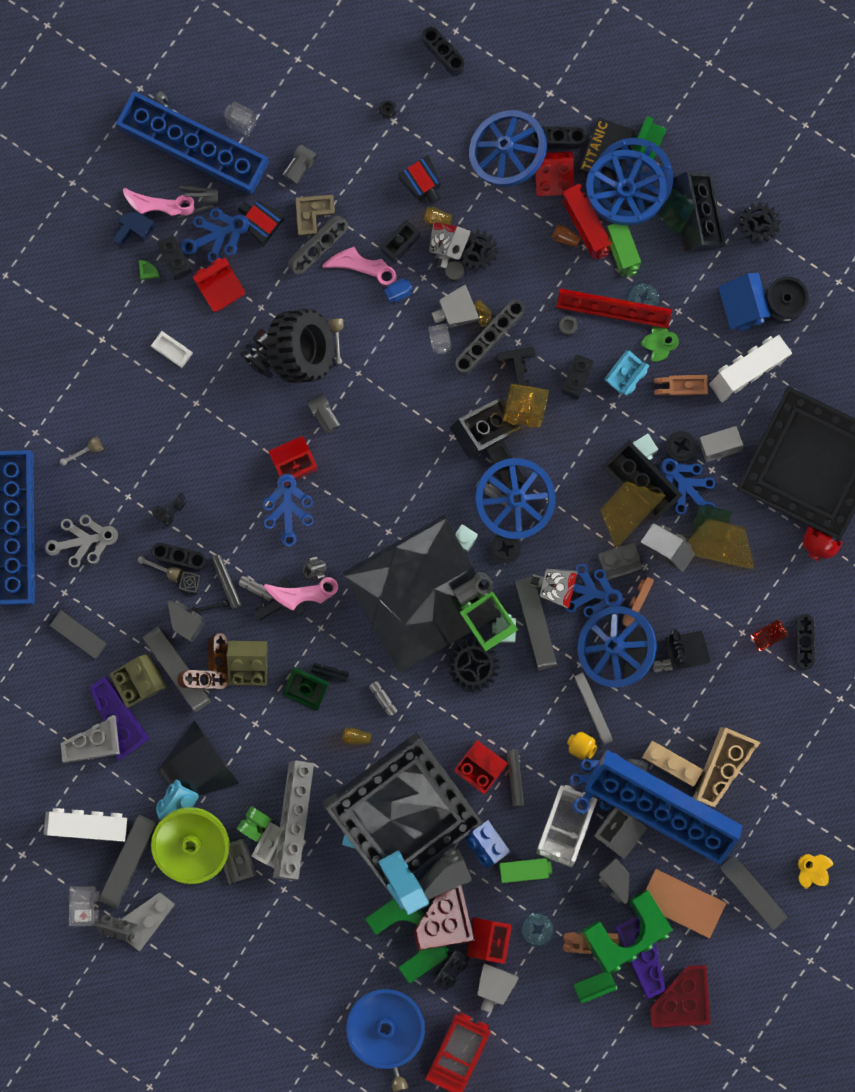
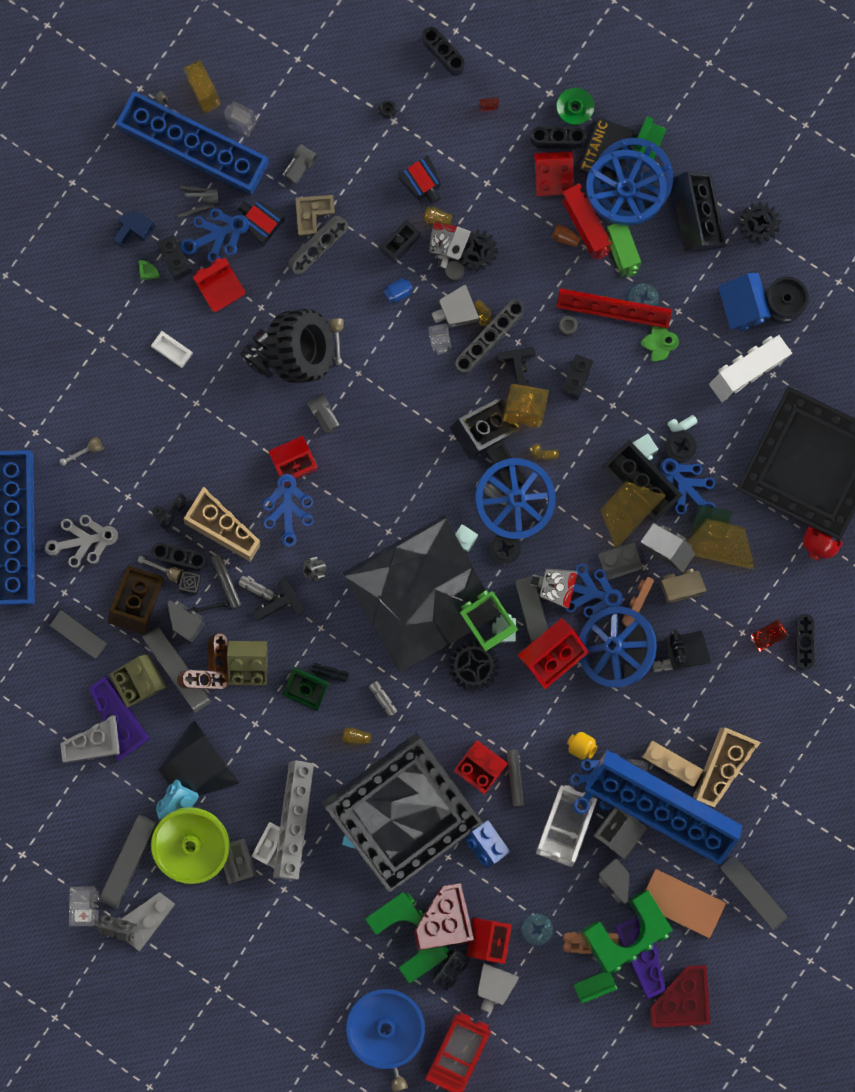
white wedge [44,808,127,841] -> none
bright pink piece [123,188,194,216] -> none
bright green wheel [236,806,272,842] -> none
bright pink piece [264,577,338,610] -> none
bright pink piece [322,247,396,287] -> none
medium azure wedge [378,850,429,915] -> none
dark grey slope [418,848,472,900] -> none
dark grey piece [453,572,493,605] -> none
blue wheel [469,110,547,187] -> none
bright green window [499,858,552,883] -> none
light grey beam [574,672,613,745] -> none
medium azure bracket [604,350,649,396] -> none
nougat hinge [654,375,708,396] -> none
piece [658,189,696,234] -> none
light grey hinge [700,426,743,462] -> none
yellow plate [798,854,833,889] -> none
none -> dark brown slope [108,566,164,635]
none -> clear yellow window [183,60,221,114]
none -> tan wedge [184,487,260,562]
none -> clear red tile [480,98,499,111]
none -> red slope [517,618,589,689]
none -> clear yellow arm [530,445,559,460]
none -> green dish [557,88,594,125]
none -> dark tan slope [660,569,706,604]
none -> light aqua arm [668,415,697,432]

